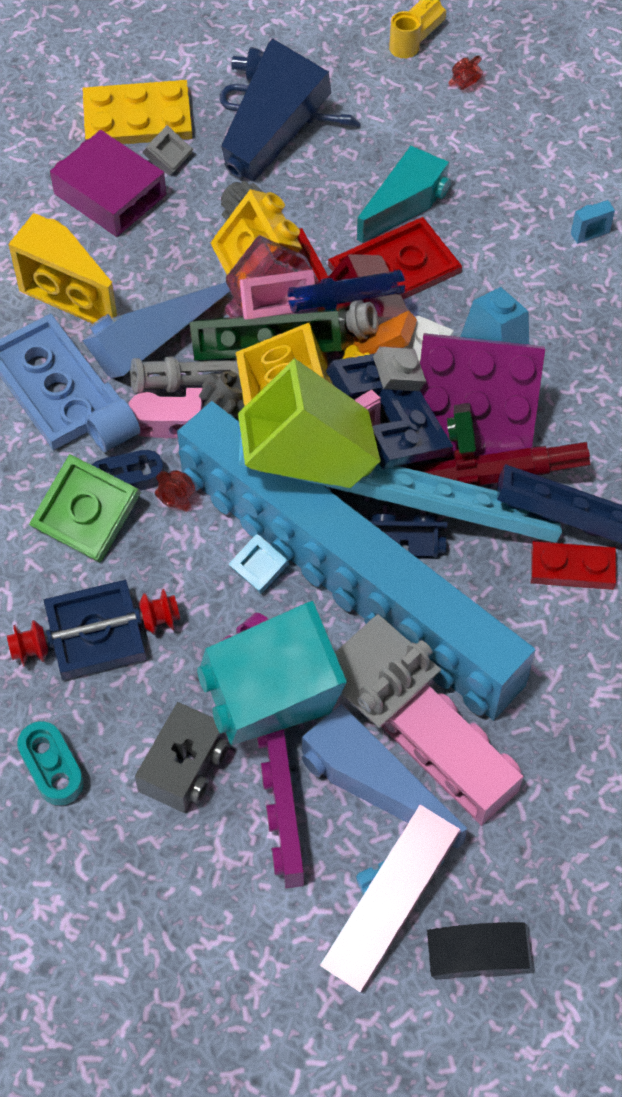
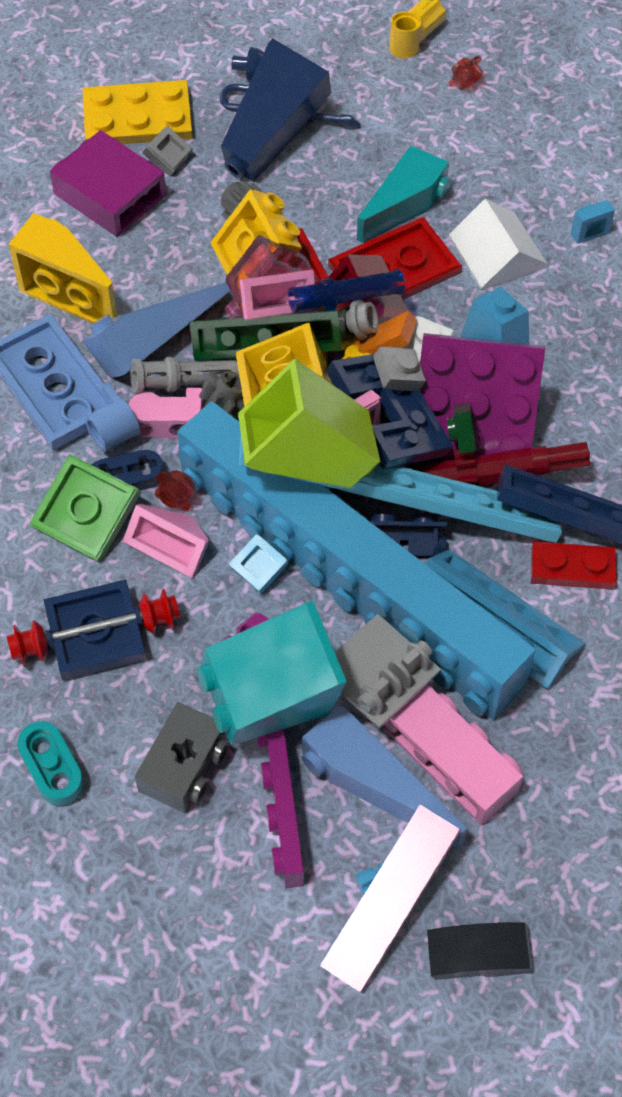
none -> bright pink slope [122,504,209,578]
none -> dark azure fence [426,549,585,689]
none -> white slope [449,198,548,290]

